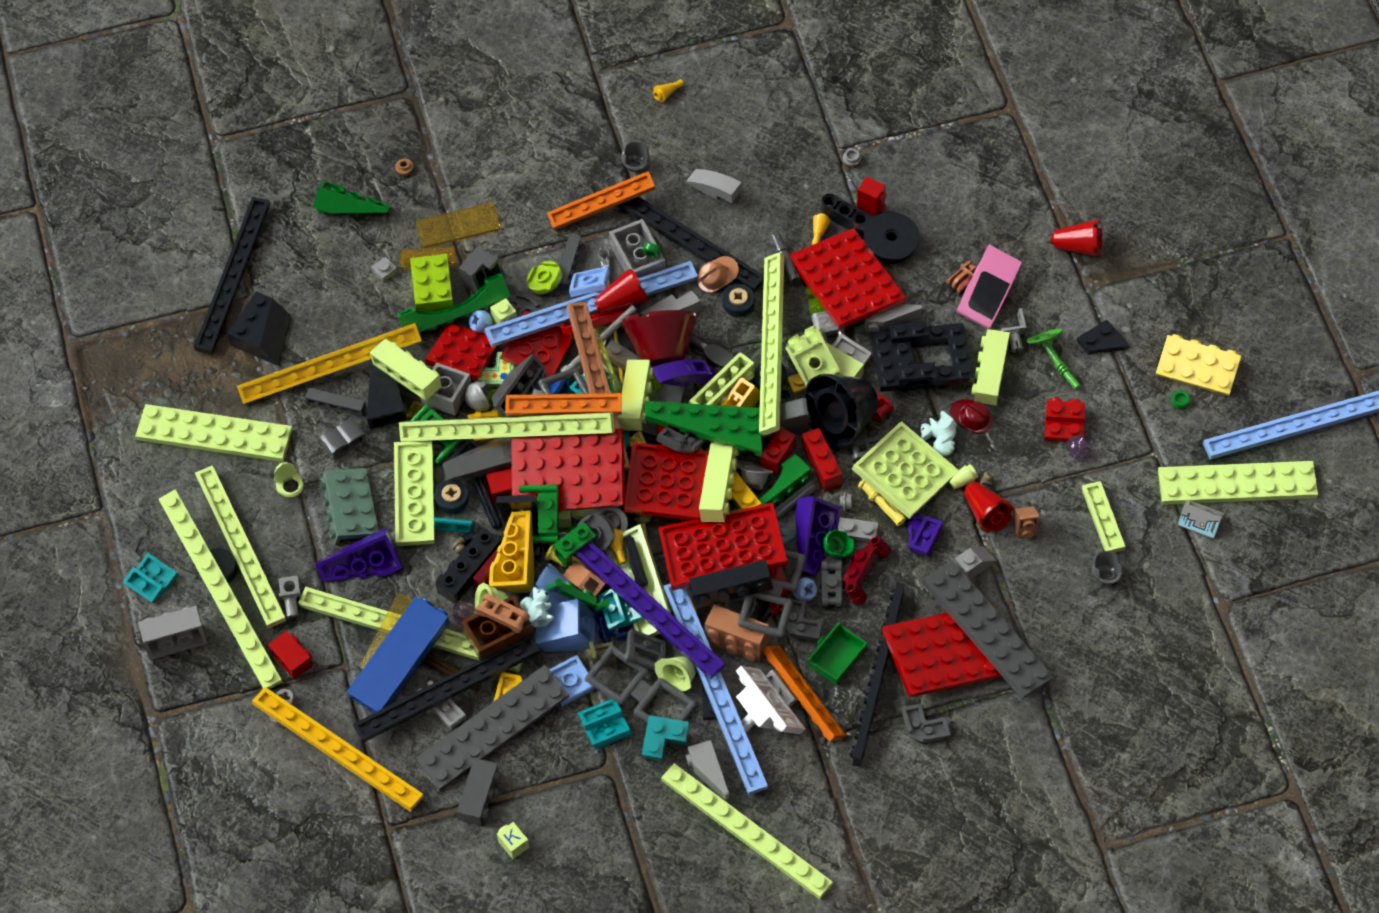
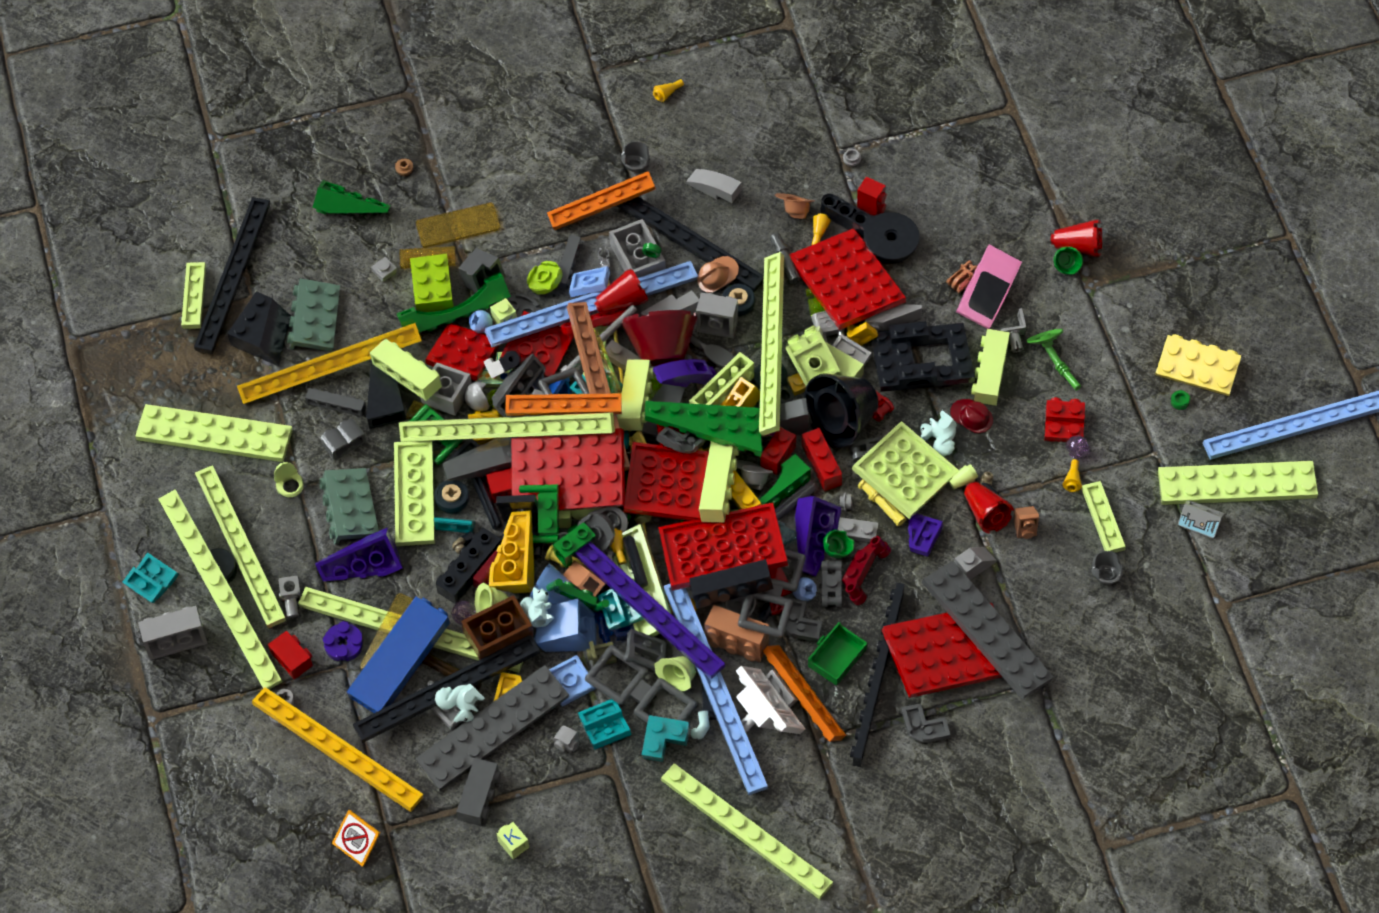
nougat plate [475,594,530,633] -> none
light grey slope [685,740,729,802] -> none
black wing [1077,320,1129,355] -> none
none -> yellowish green plate [181,262,206,329]
none -> sand green bracket [287,278,340,352]
none -> dark purple plate [323,621,363,661]
none -> piece [332,810,380,867]
none -> light aqua animal [435,684,485,722]
none -> leg [483,350,521,378]
none -> light grey plate [553,726,579,753]
none -> light aqua arm [691,711,710,740]
none -> light grey brick [696,293,738,338]
none -> nougat piece [775,193,815,219]
none -> yellow bracket [847,322,878,346]
none -> green hair [1053,246,1083,275]
none -> yellow cone [1062,459,1082,492]

